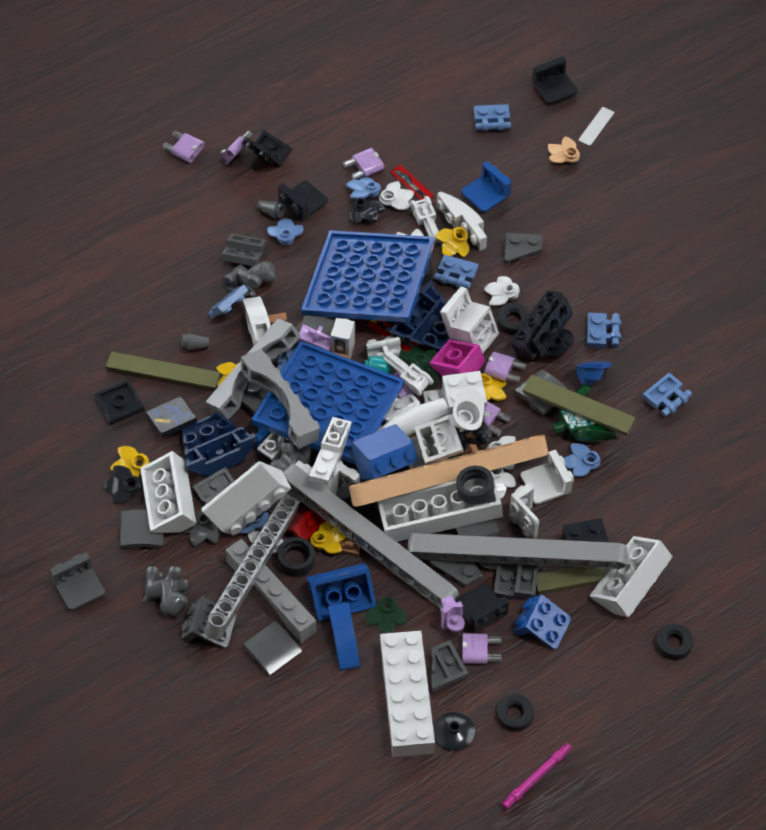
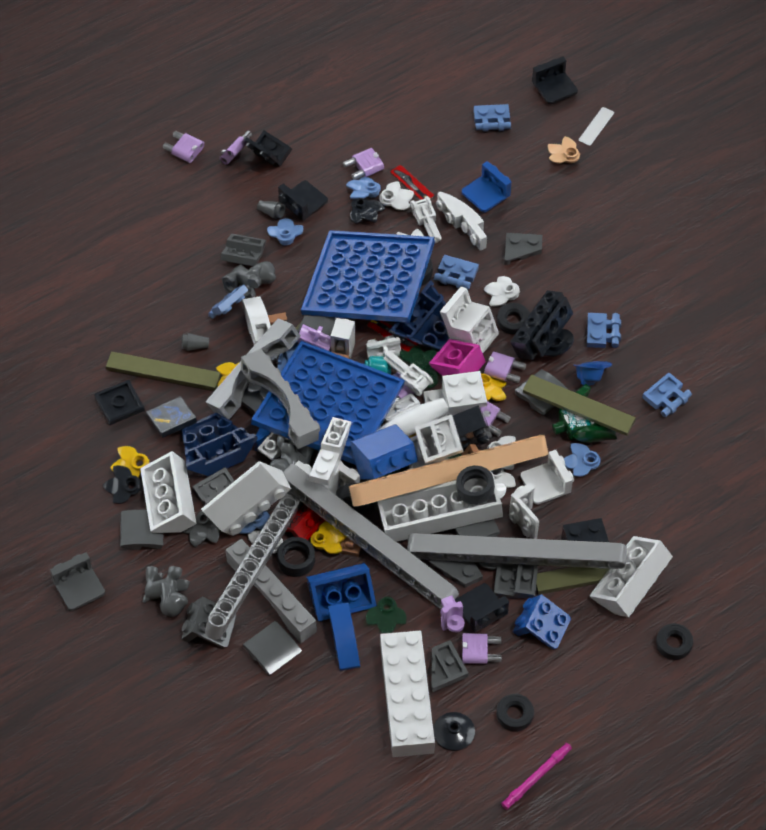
yellow plate [435,227,469,257] -> none
white piece [452,388,484,432] -> none

